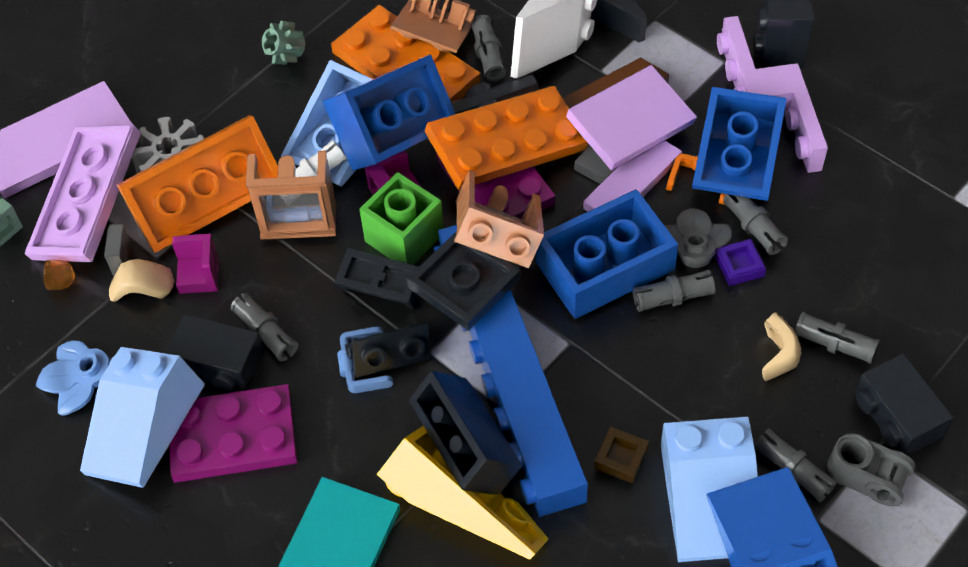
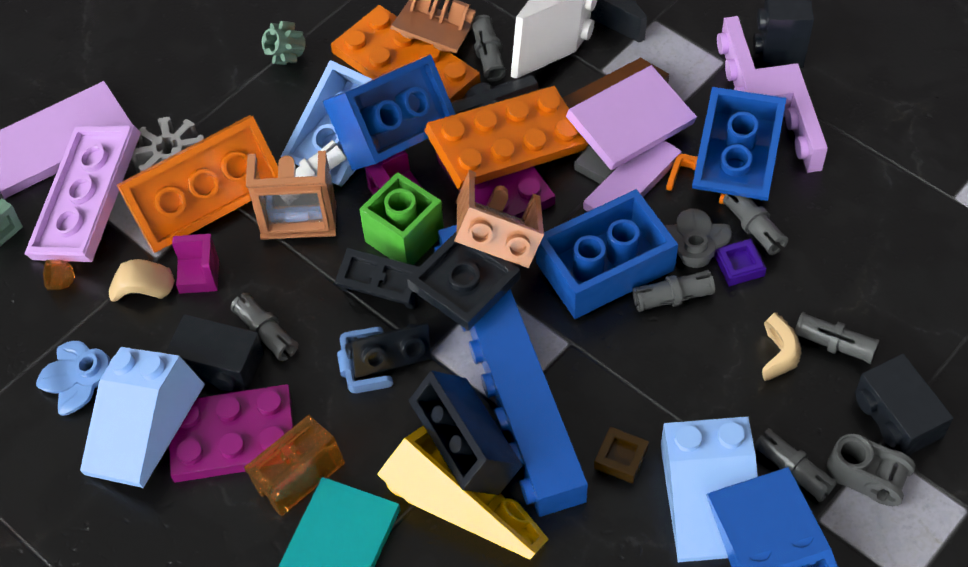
dark grey tile [104,224,132,275] -> none
none -> clear orange hinge [244,415,345,516]

